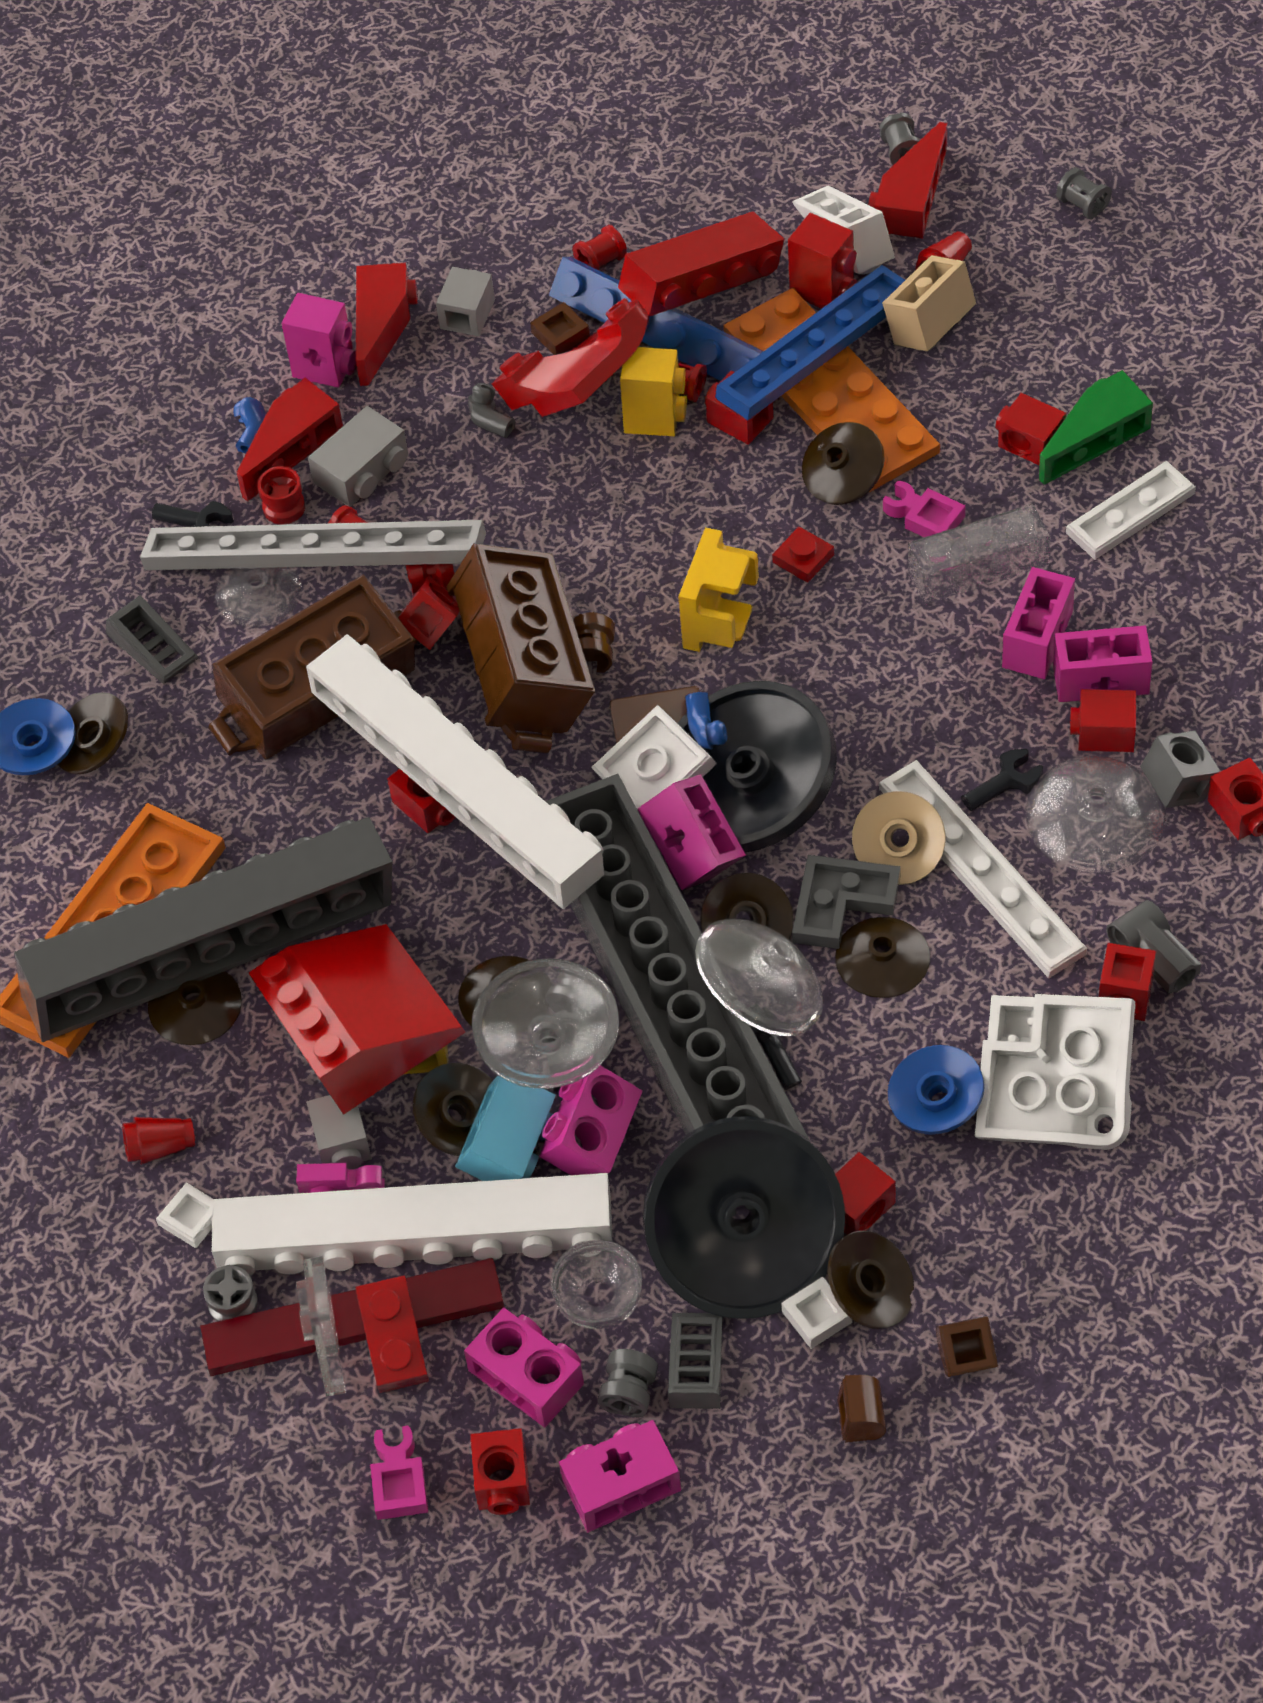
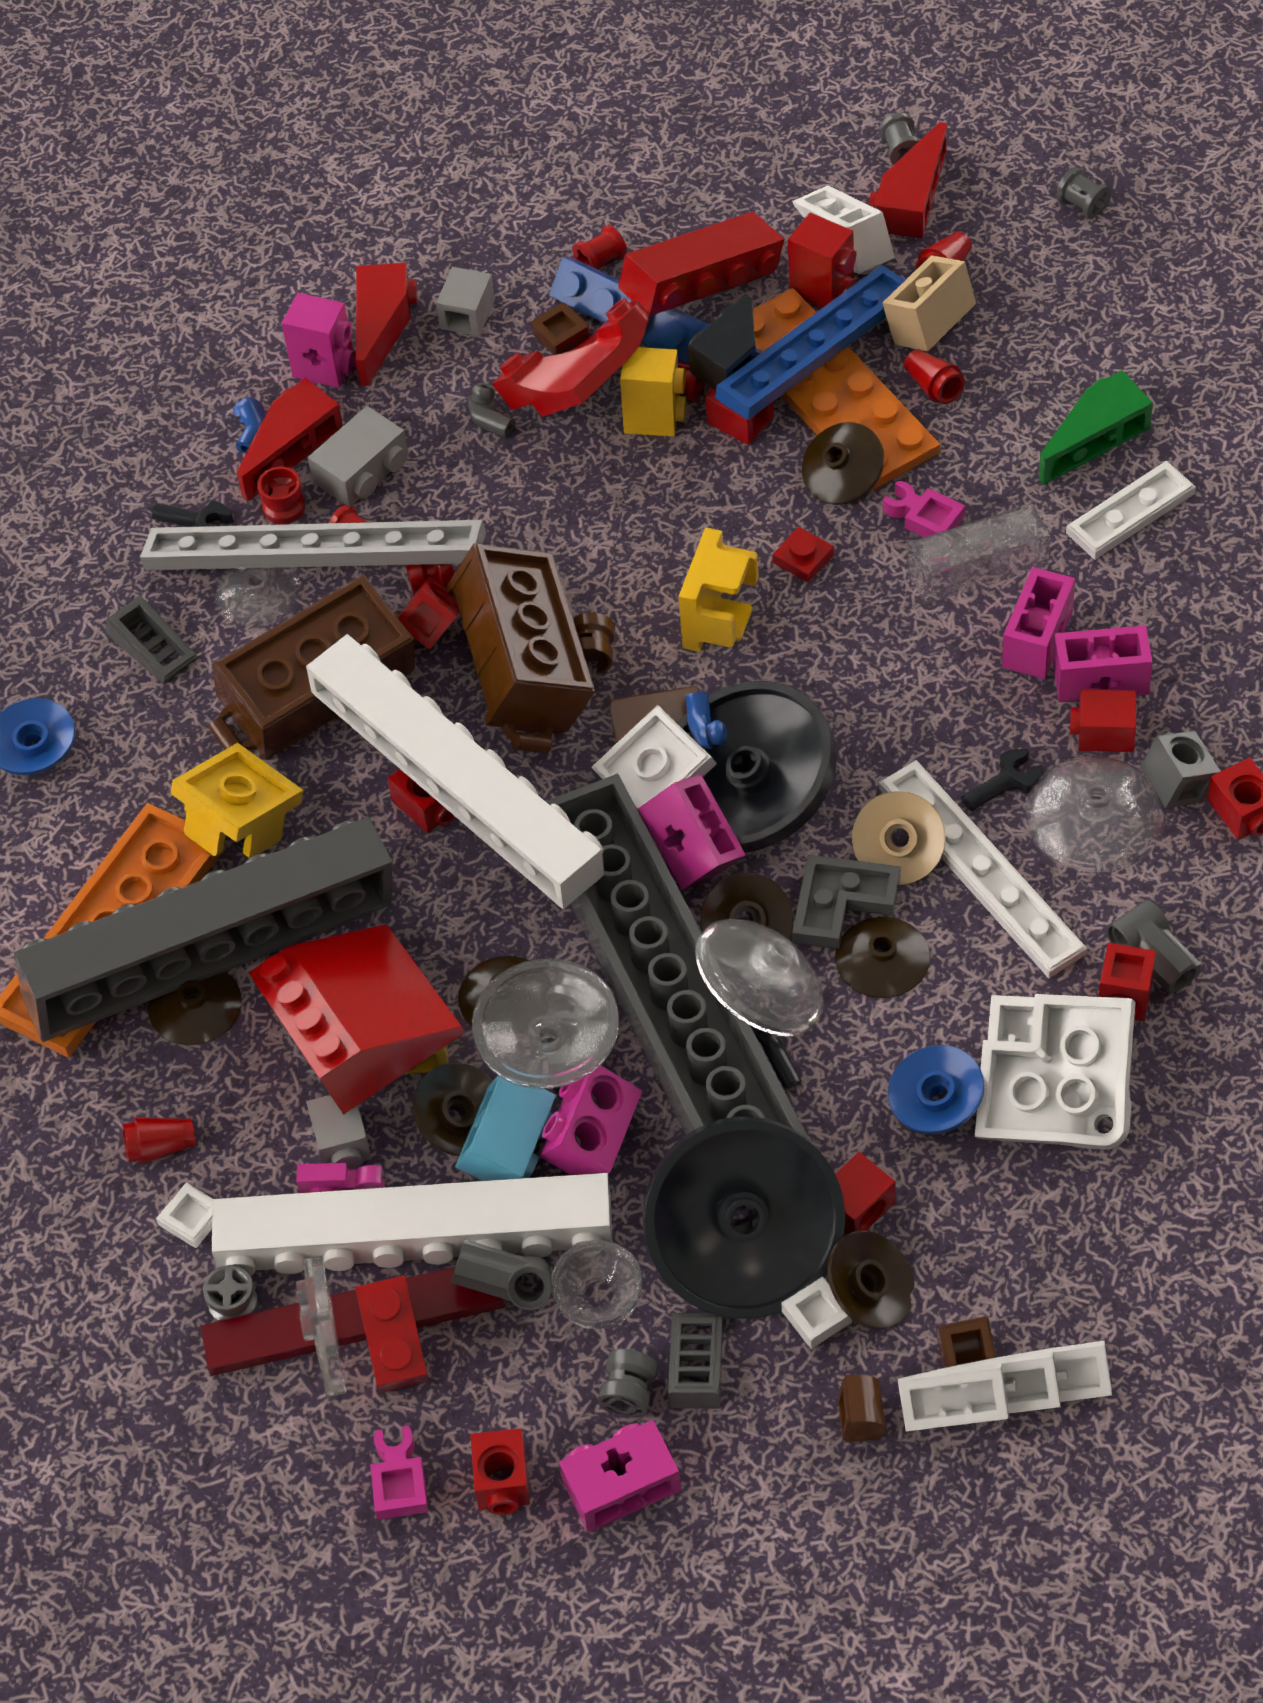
dark brown dish [57,692,128,775] -> none
dark pink brick [464,1307,584,1428] -> none
red brick [995,393,1066,466] -> none
none -> yellow panel [171,743,303,858]
none -> dark grey piece [451,1239,553,1311]
none -> black slope [688,294,756,390]
none -> white slope [898,1341,1112,1431]
none -> red cone [904,349,965,404]

